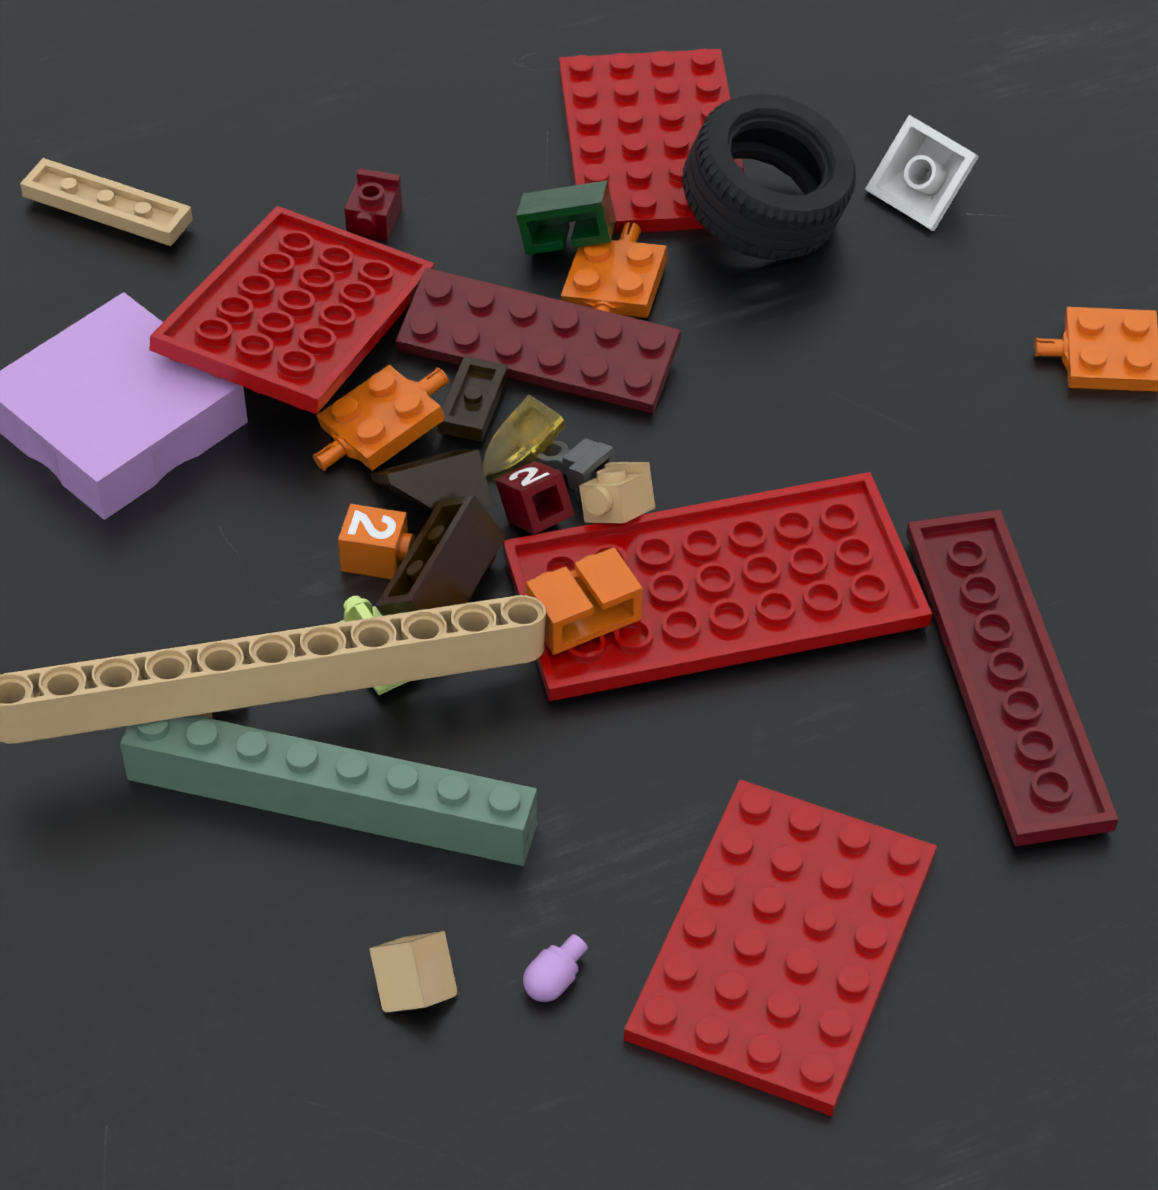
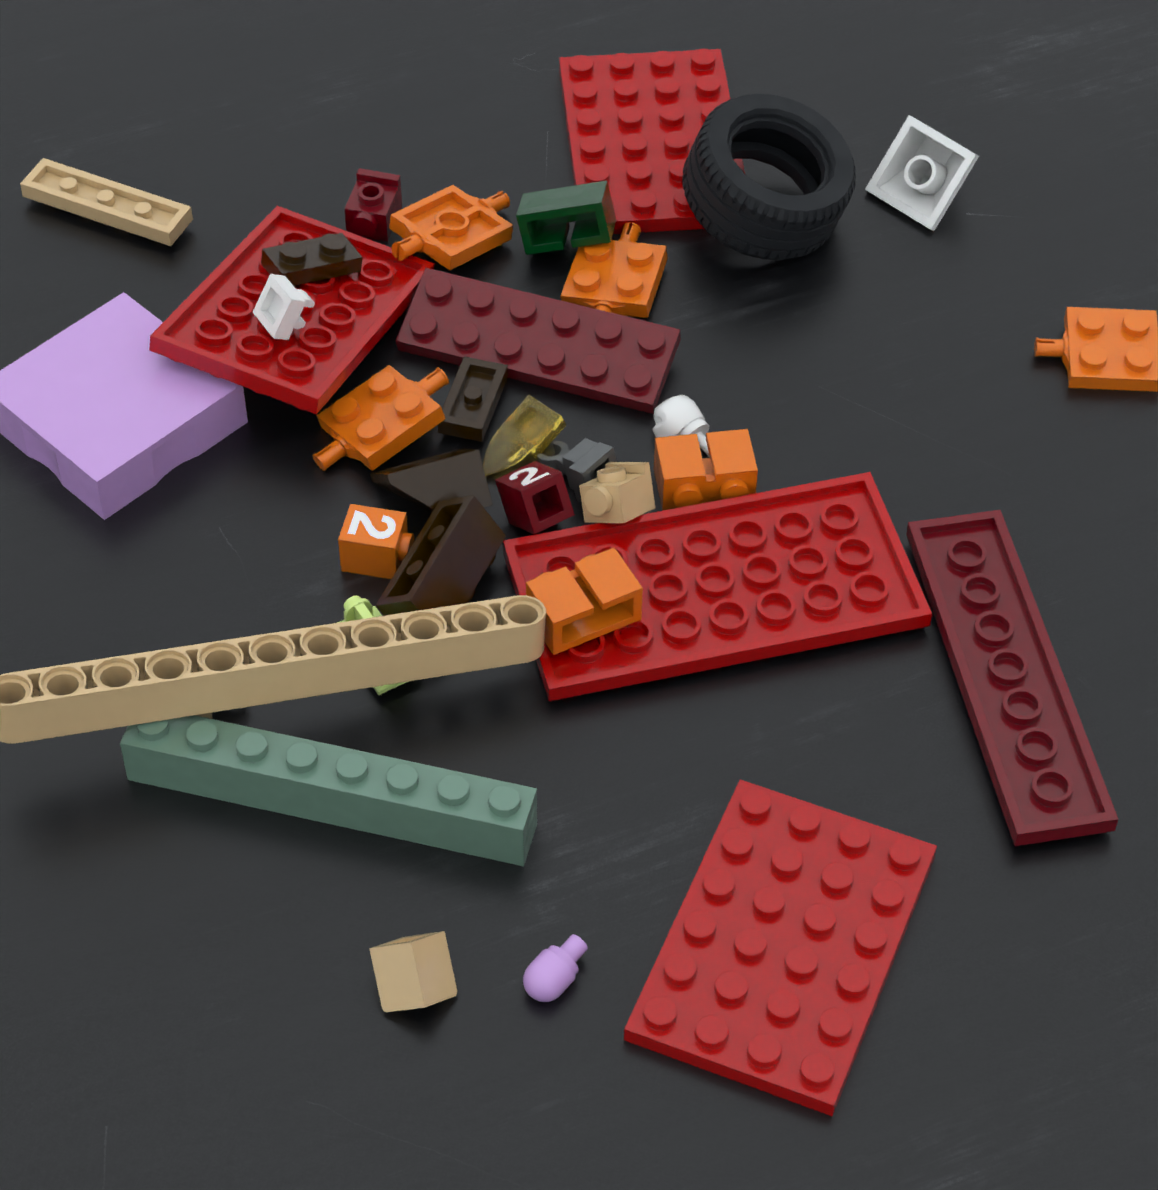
none -> white tile [253,274,315,340]
none -> dark brown plate [261,233,363,286]
none -> orange plate [389,185,513,271]
none -> white piece [652,395,710,457]
none -> orange piece [654,429,758,511]

